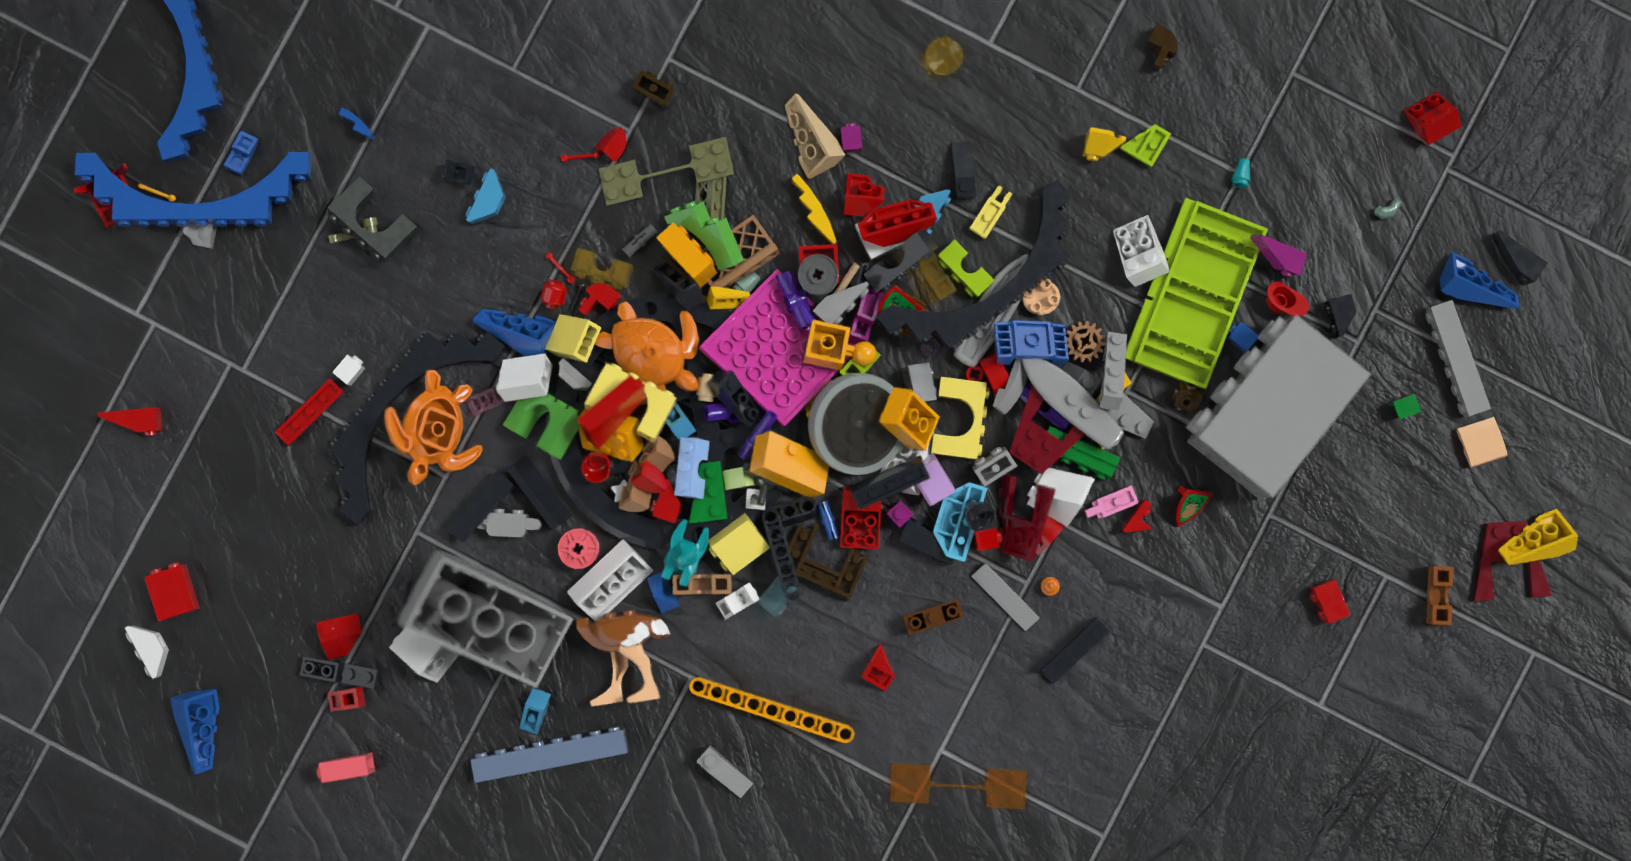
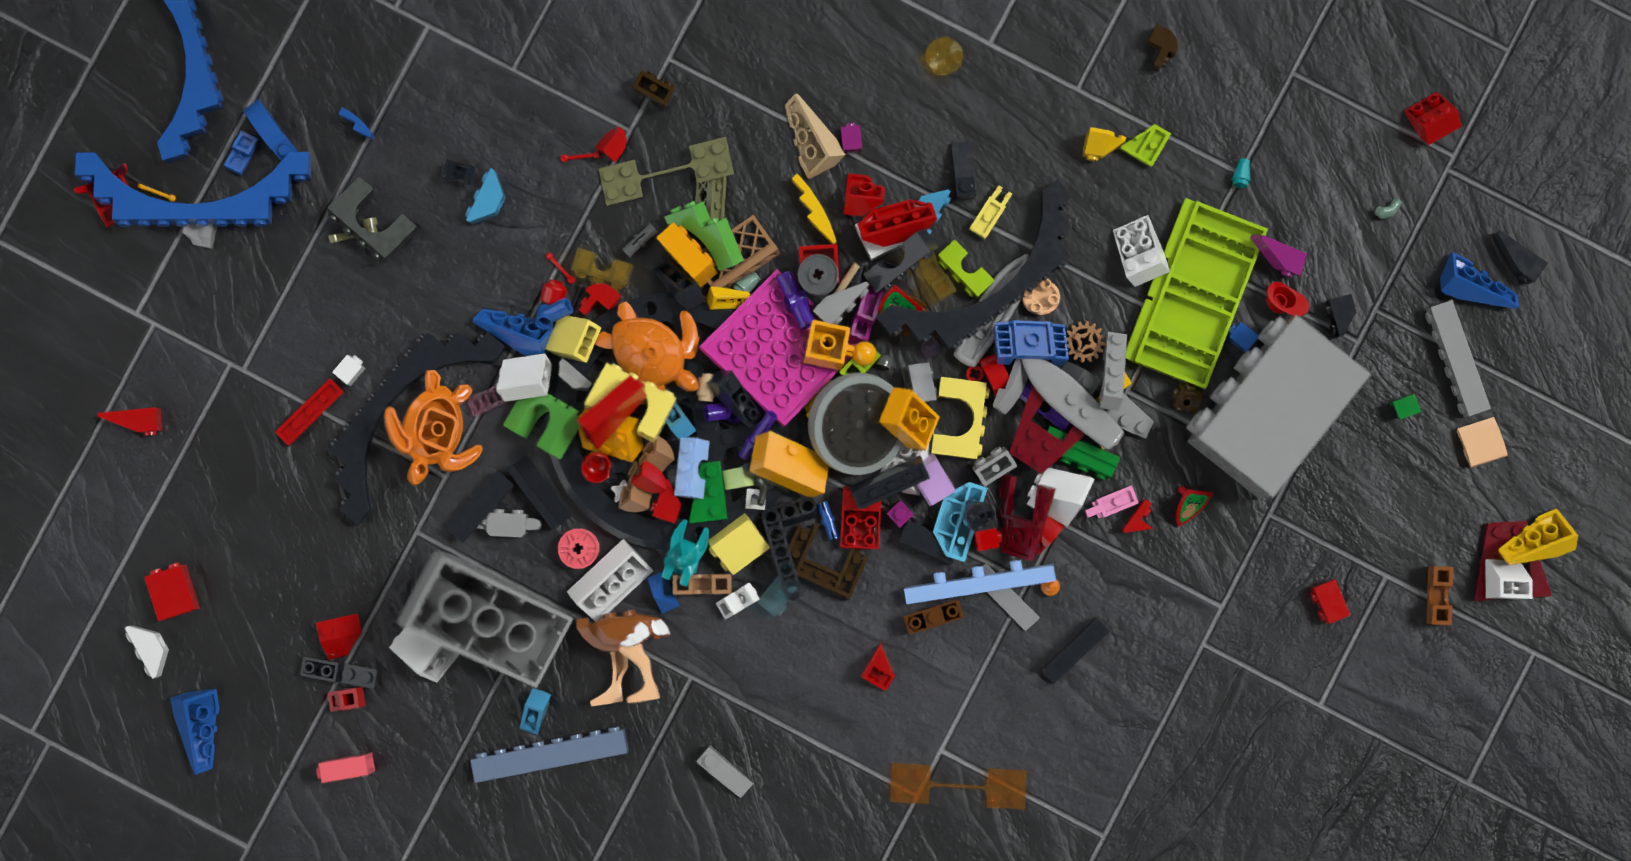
light orange beam [689,677,854,743] -> none
none -> blue arch [244,99,297,161]
none -> blue piece [535,298,573,330]
none -> dark grey hinge [876,355,892,371]
none -> light blue piece [904,560,1056,604]
none -> white slope [1486,559,1532,600]

